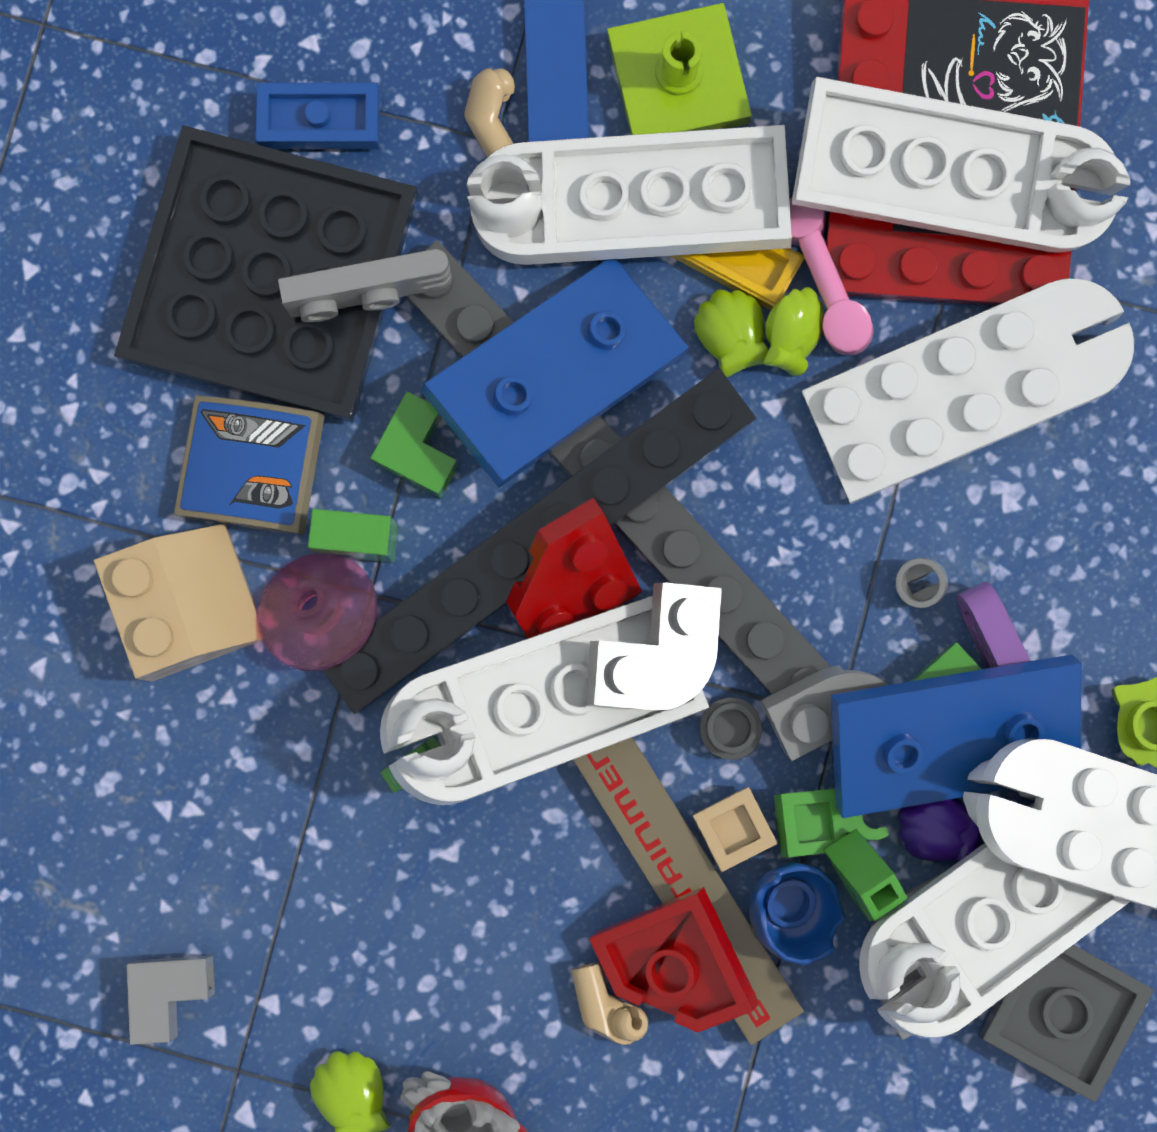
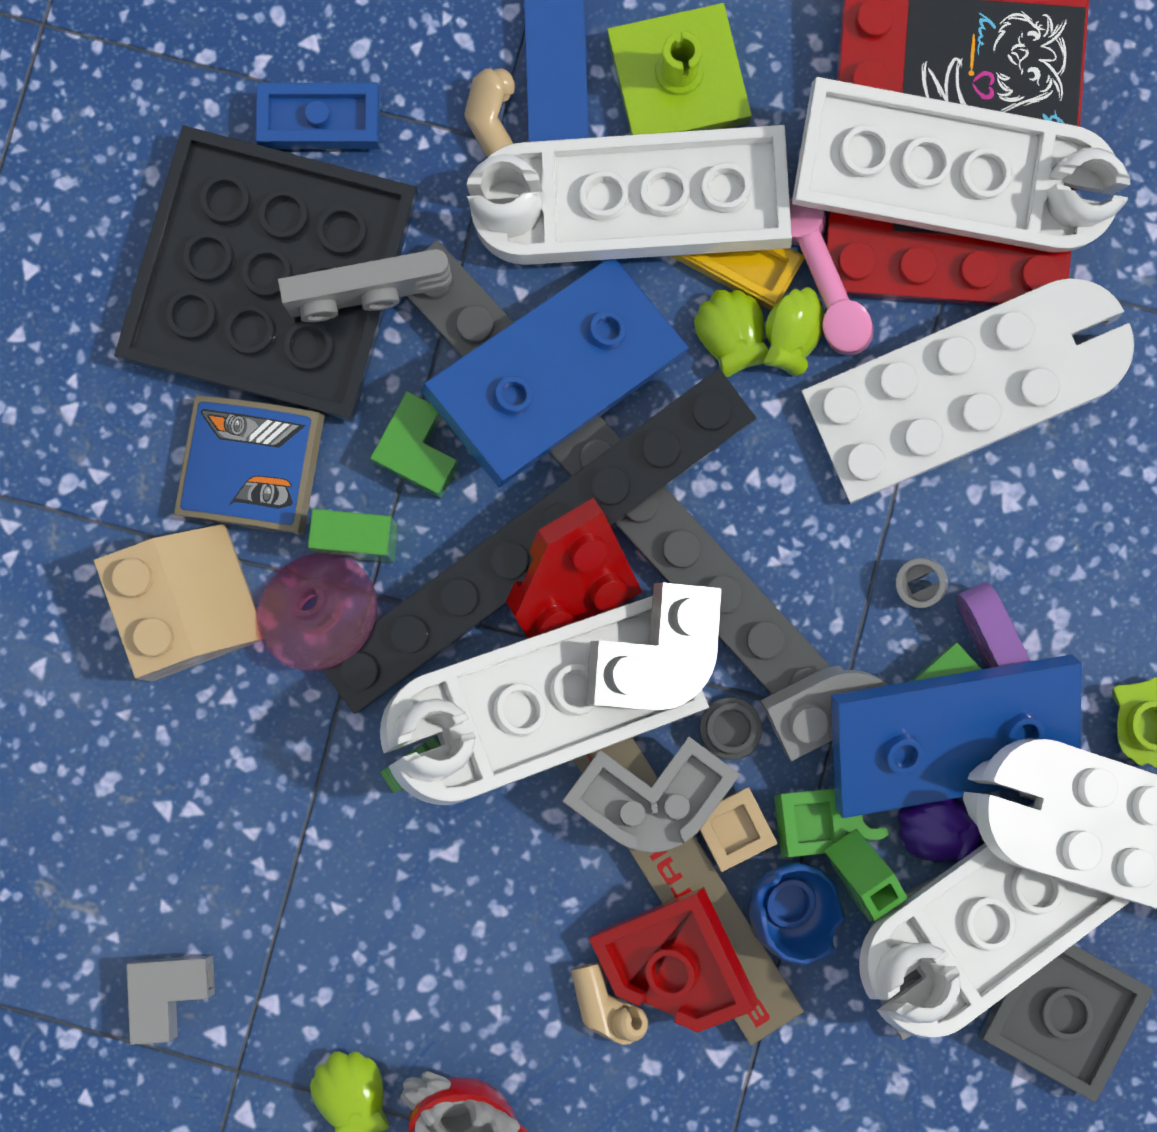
none -> light grey plate [563,737,740,853]

